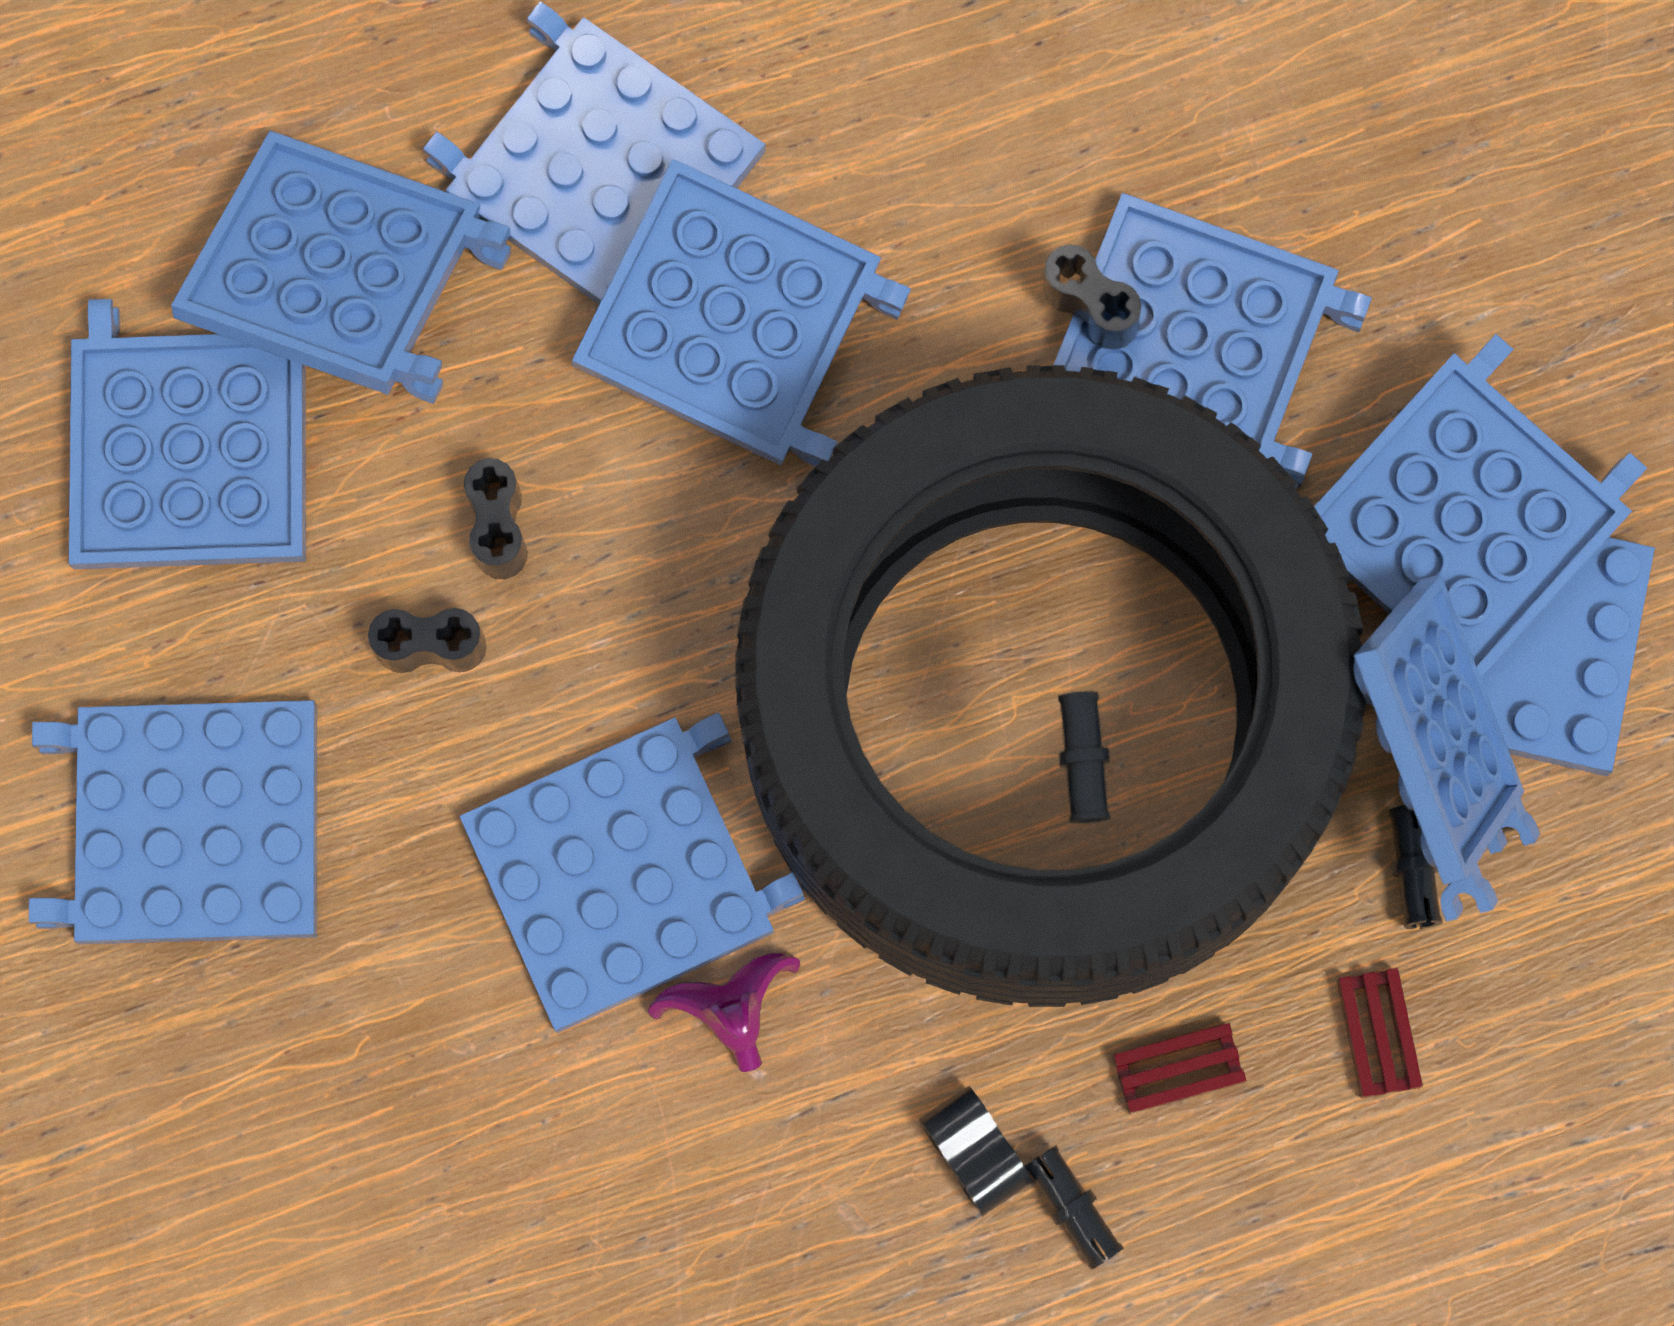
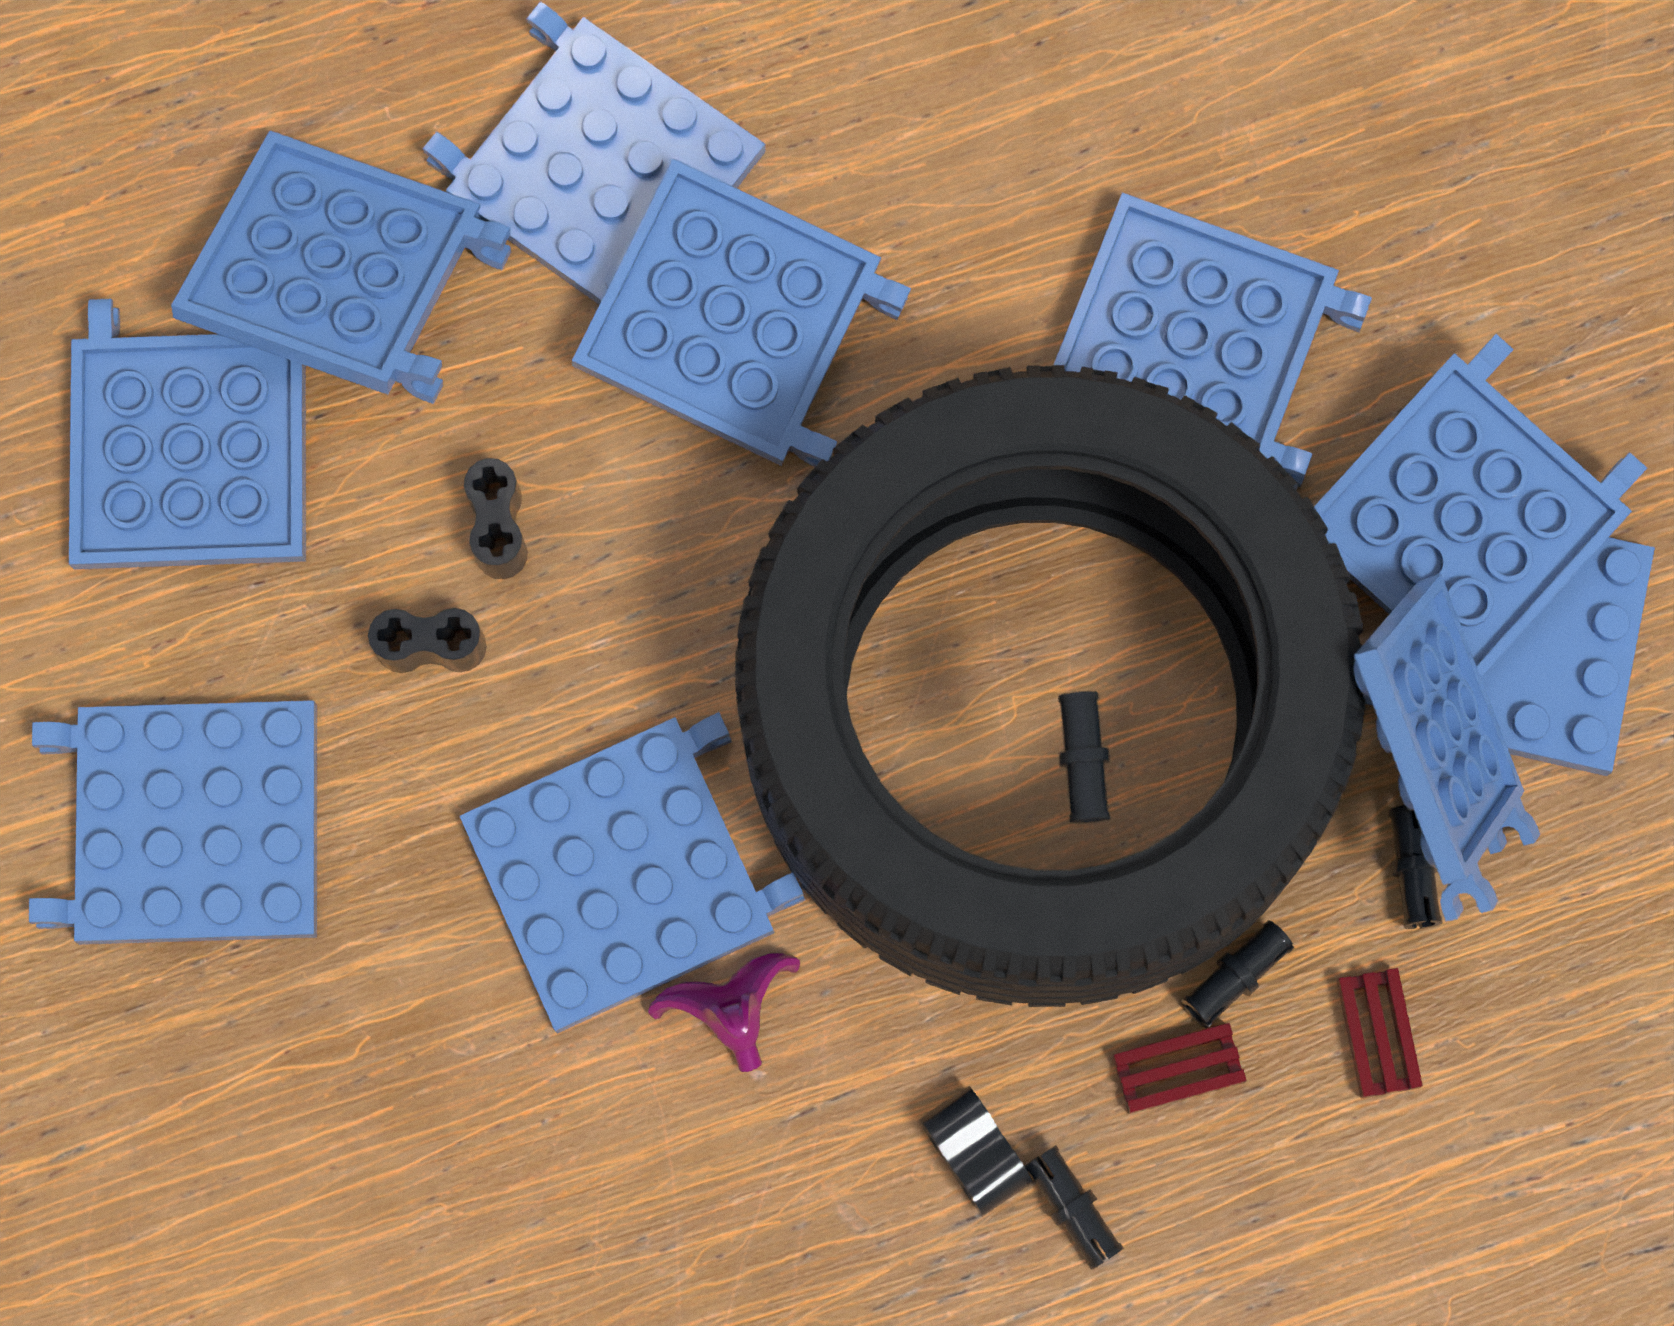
black axle [1043,244,1142,350] -> none
none -> black pin [1181,920,1294,1029]

